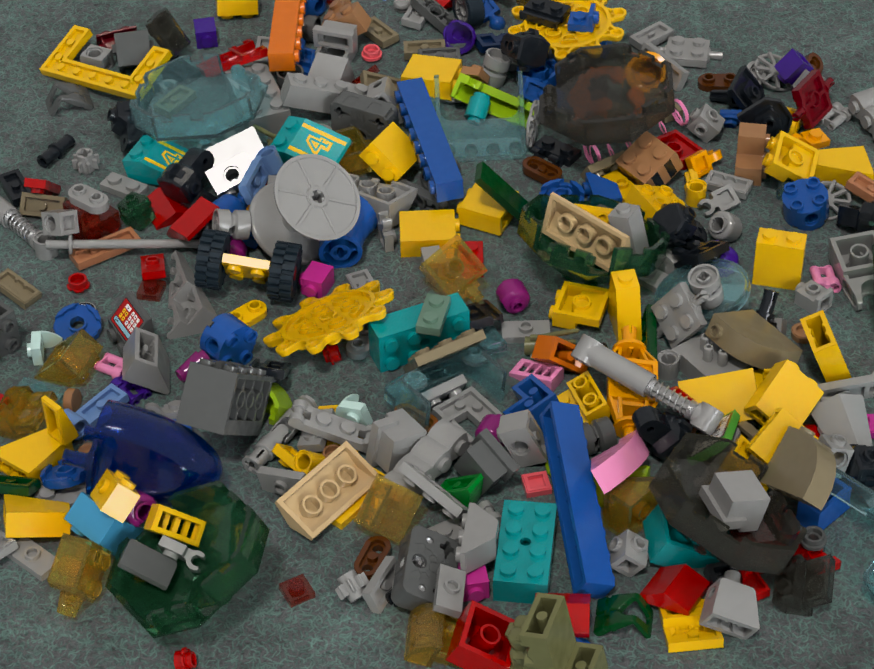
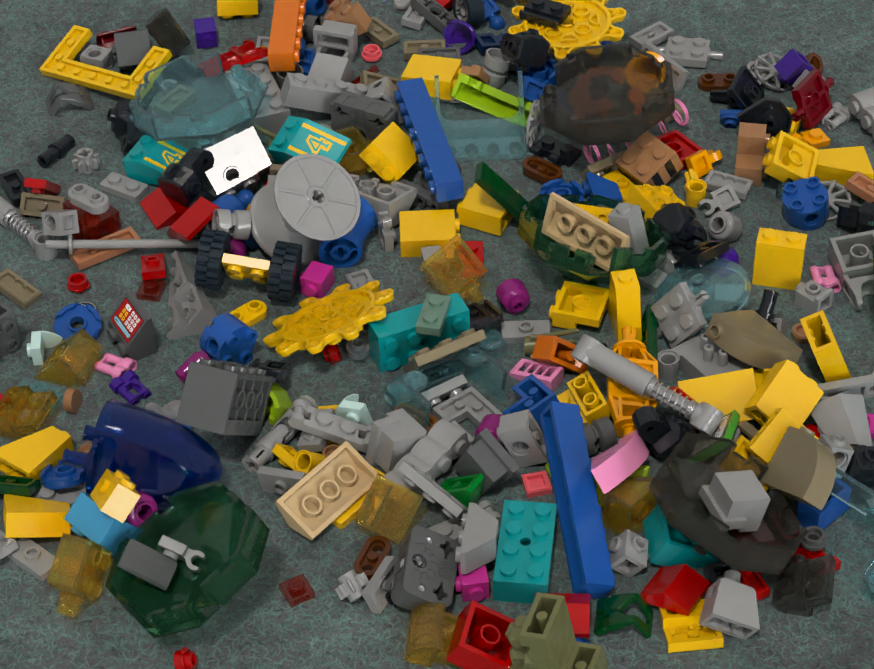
yellow slope [41,395,79,446] -> none
medium blue plate [64,383,130,440] -> none
clear green brick [117,191,156,231] -> none
light grey slope [122,327,170,395] -> none
yellow slope [144,504,207,547] -> none
medium blue plate [238,145,284,205] -> none
light grey plate [432,564,466,619] -> none
teal brick [464,92,491,126] -> none
blue bracket [568,3,599,32] -> none
light grey brick [687,104,725,143] -> none
light grey wheel [687,264,724,310] -> none

